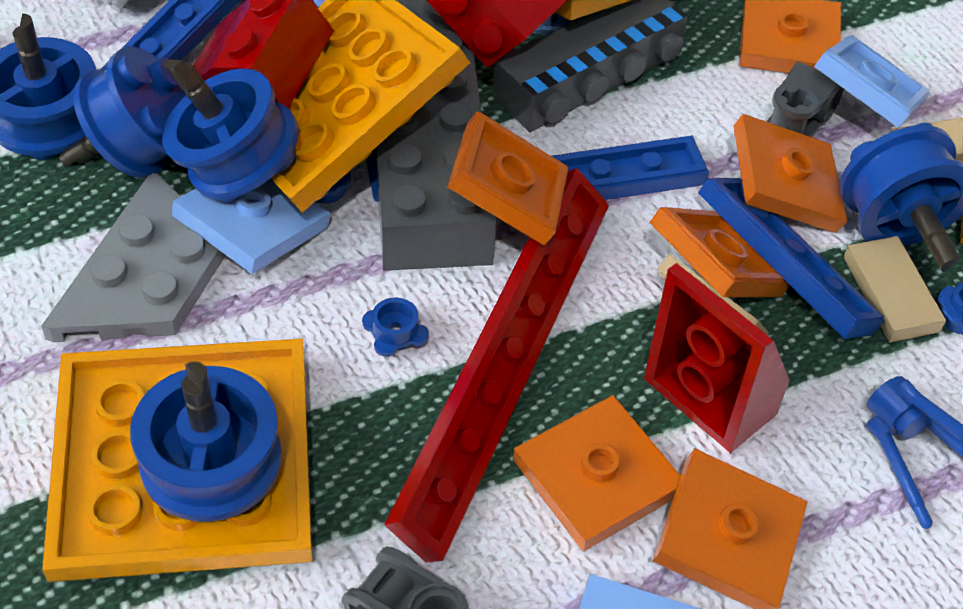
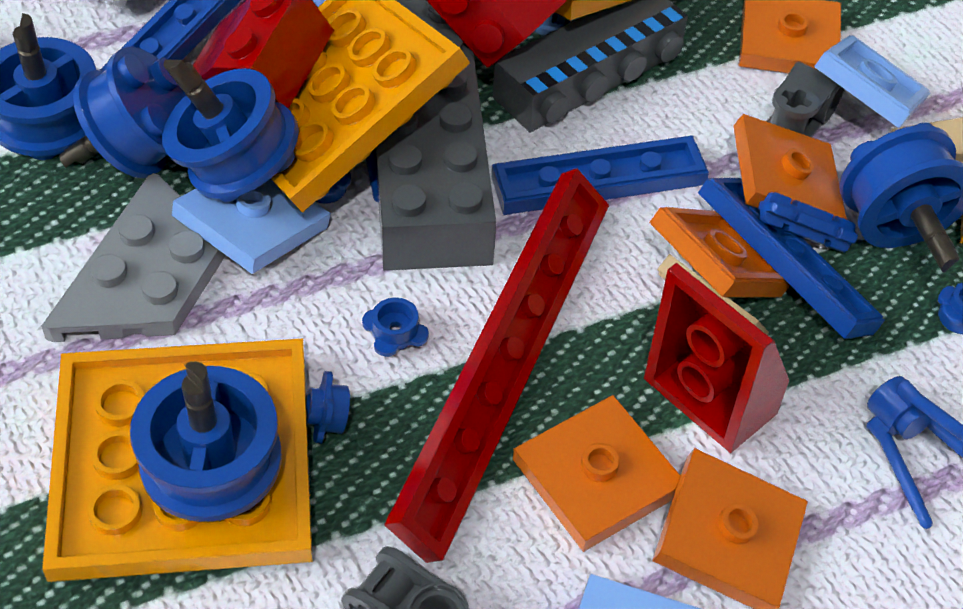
orange plate [447,111,568,245] -> none
tan tile [843,236,946,343] -> none
none -> blue plate [306,371,350,444]
none -> blue axle [758,192,858,252]

